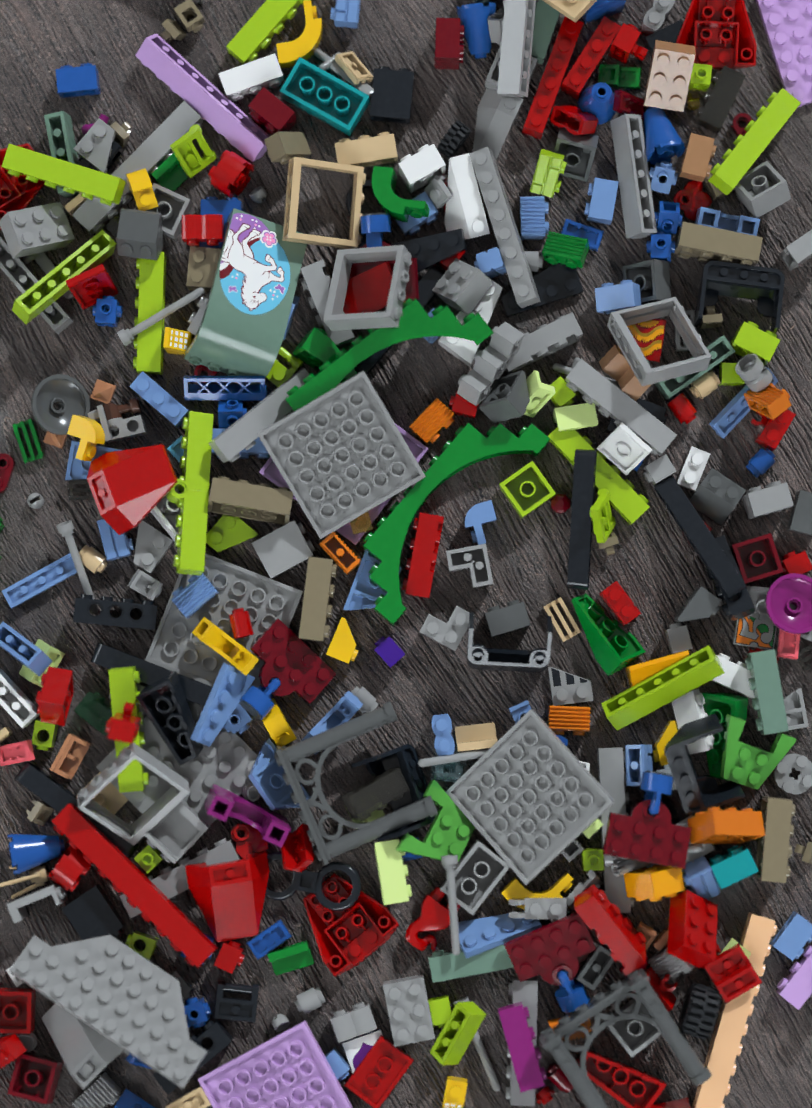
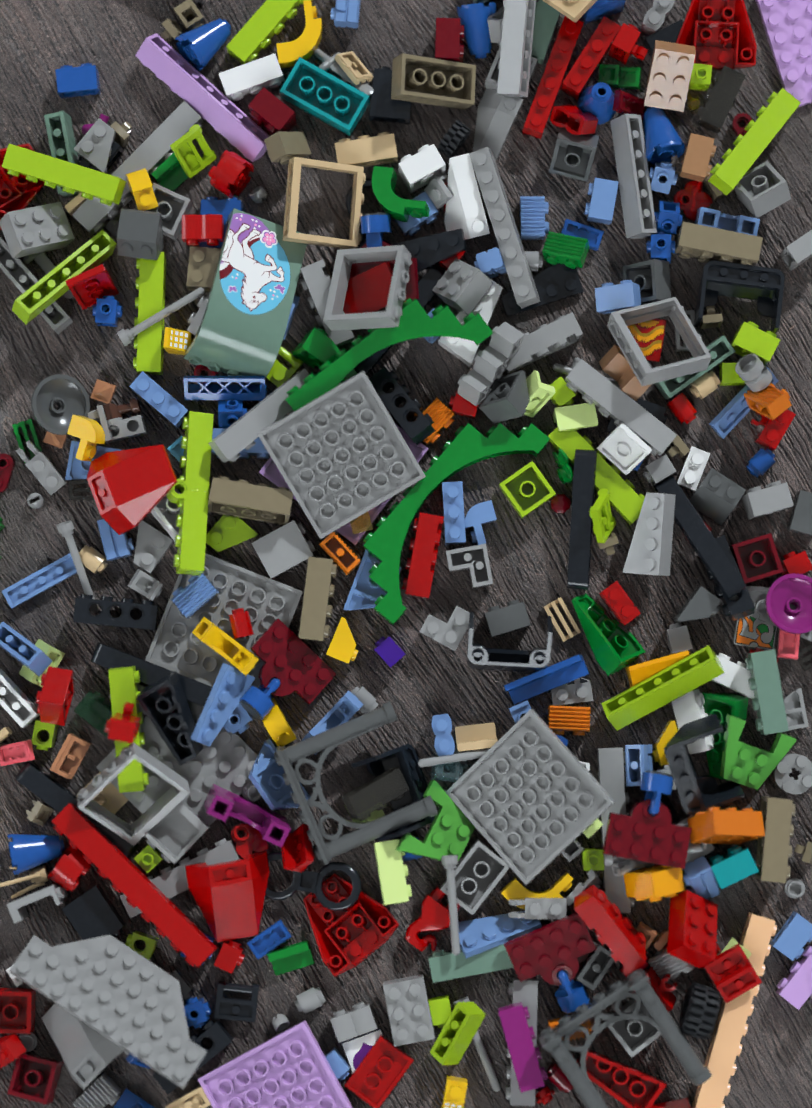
lime brick [530,149,567,198] -> none
none -> light grey hinge [16,440,67,495]
none -> blue cone [175,19,231,71]
none -> black brick [369,366,435,446]
none -> dark tan brick [391,53,476,110]
none -> medium blue brick [442,481,466,545]
none -> blue fence [504,654,590,705]
none -> green plate [552,449,574,484]
none -> light grey wedge [622,492,676,576]
none -> dark tan tile [666,435,690,459]
none -> light grey plate [784,878,805,899]

